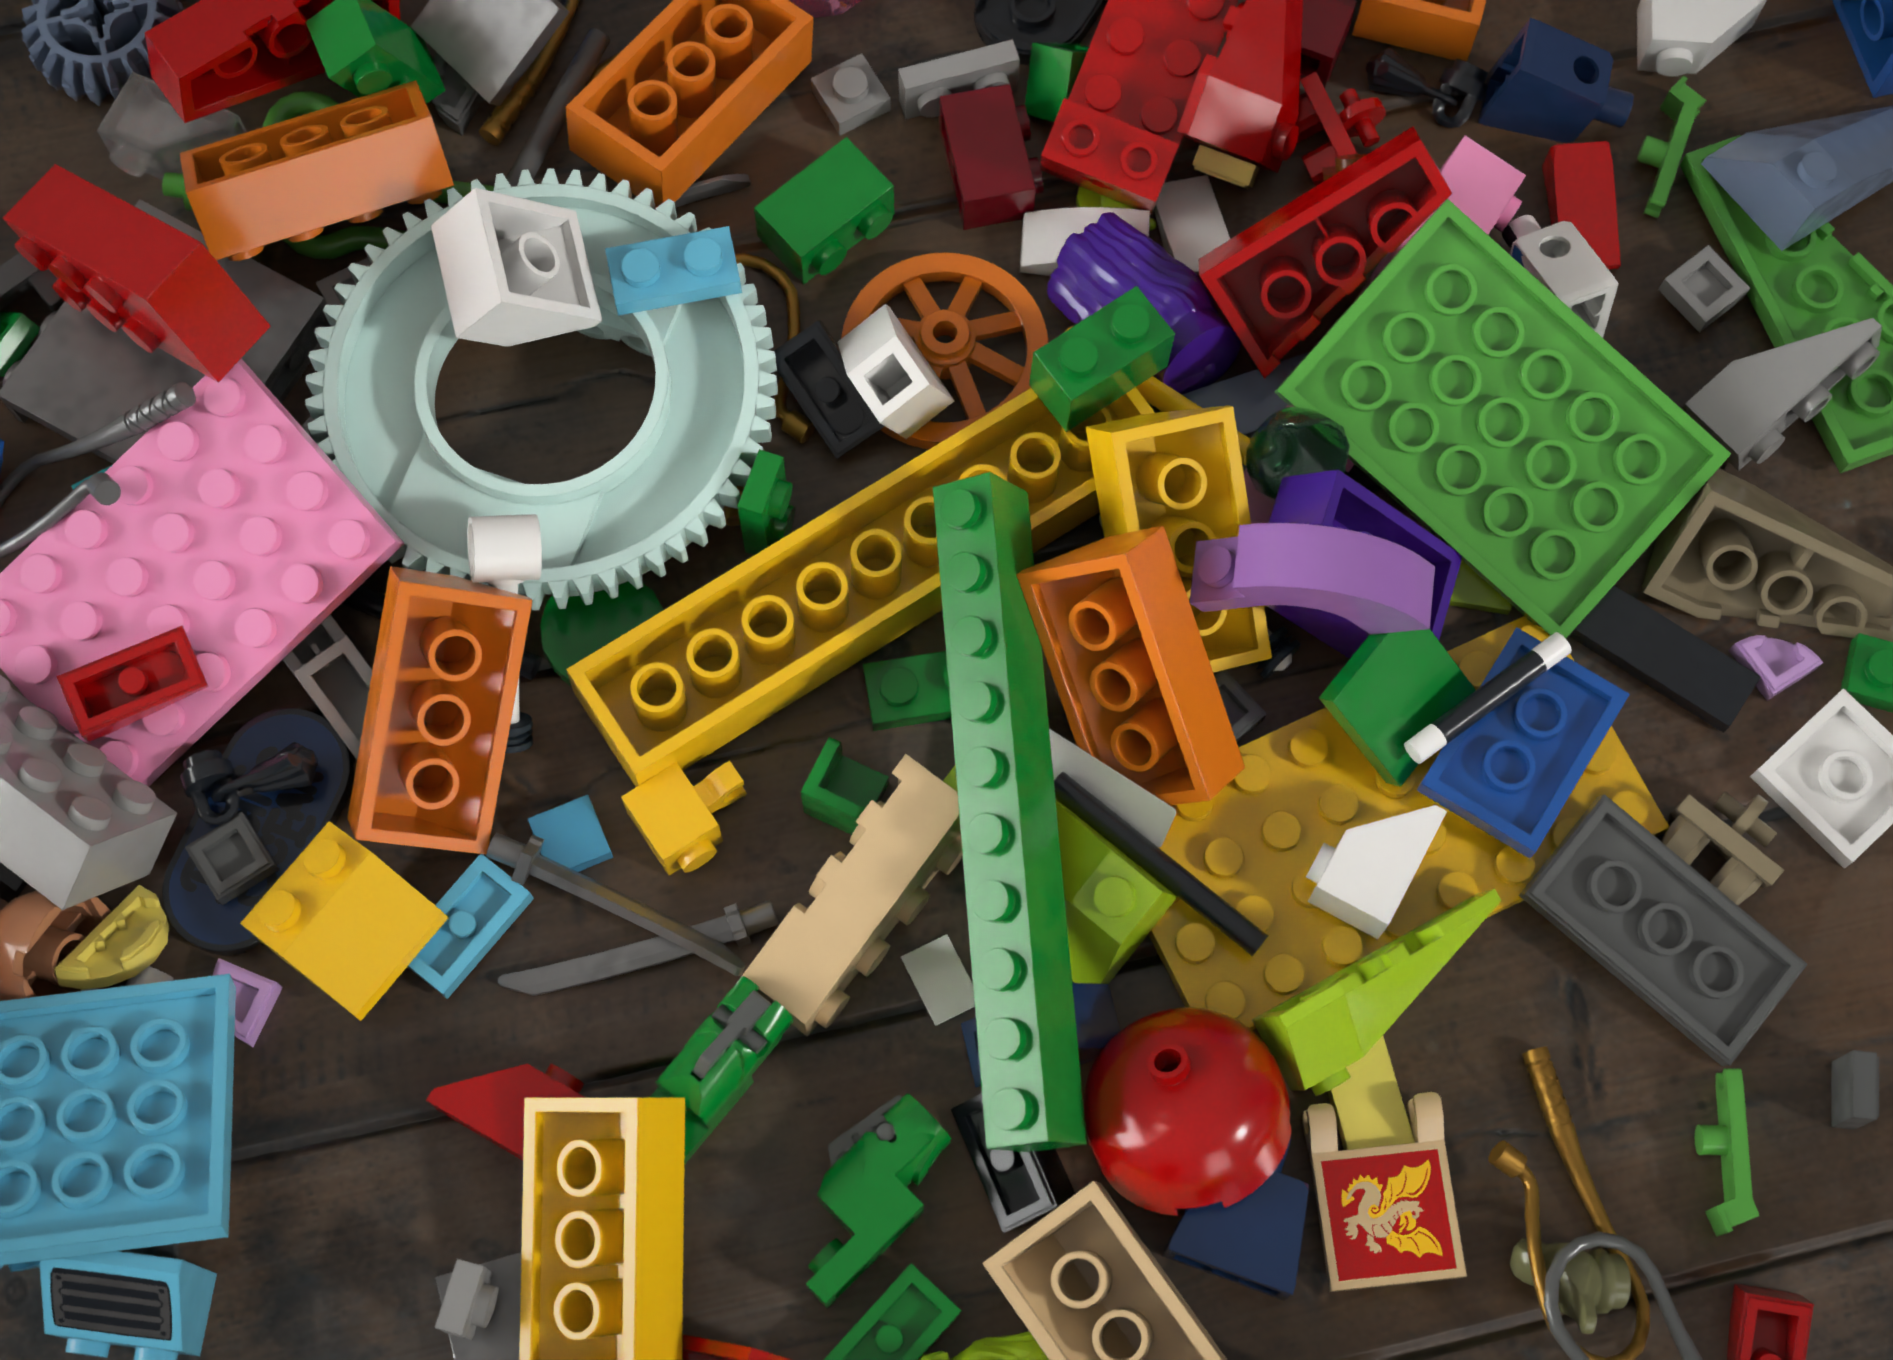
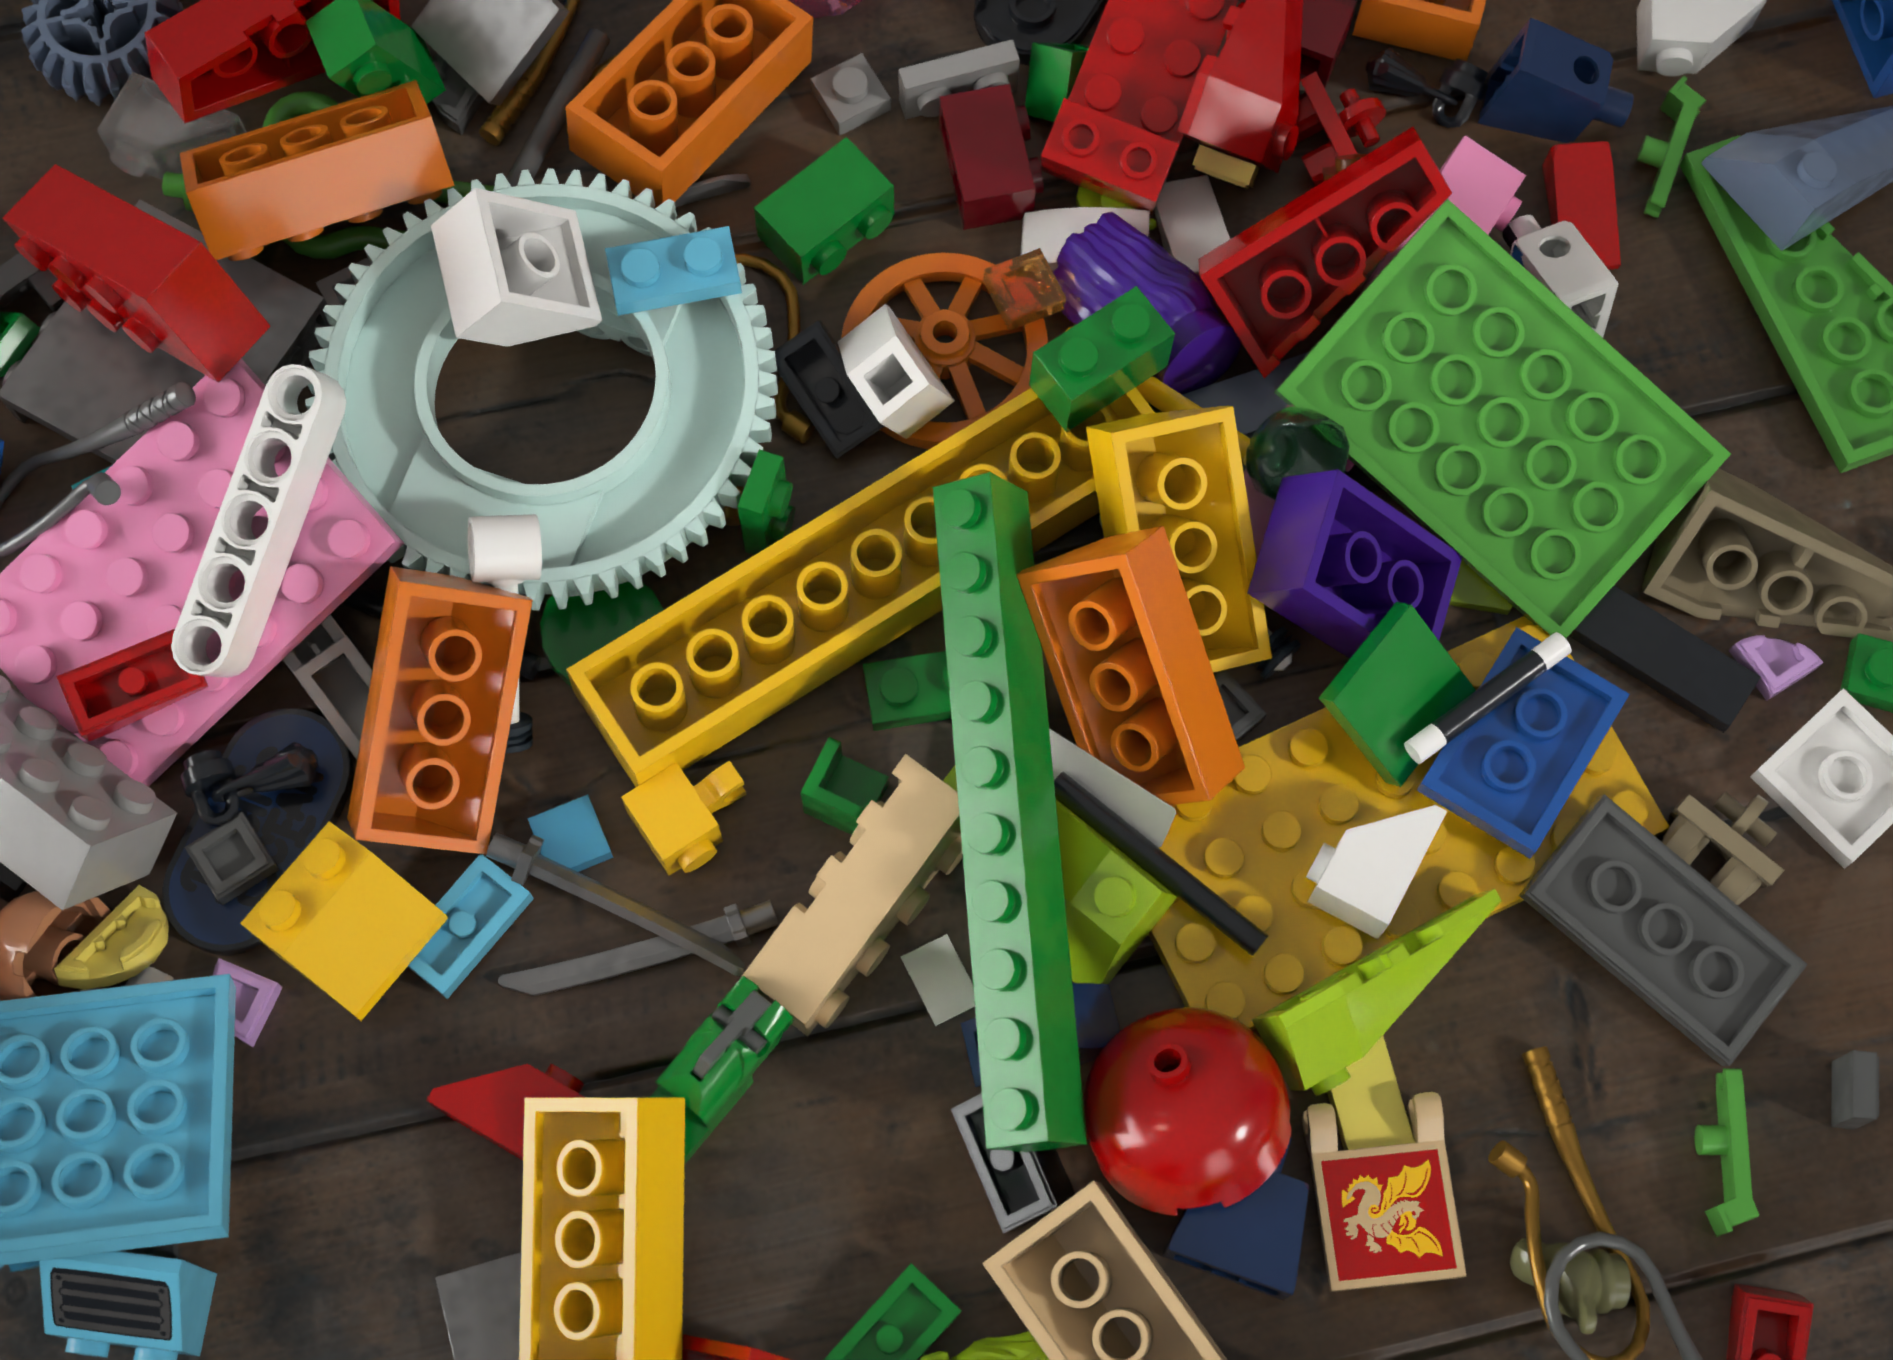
light grey plate [435,1259,498,1340] -> none
green plate [806,1093,951,1309] -> none
medium lavender arch [1190,523,1435,635] -> none
light grey plate [1658,245,1750,333] -> none
light grey slope [1685,318,1882,471] -> none
none -> white beam [171,364,346,678]
none -> clear orange plate [983,248,1066,331]

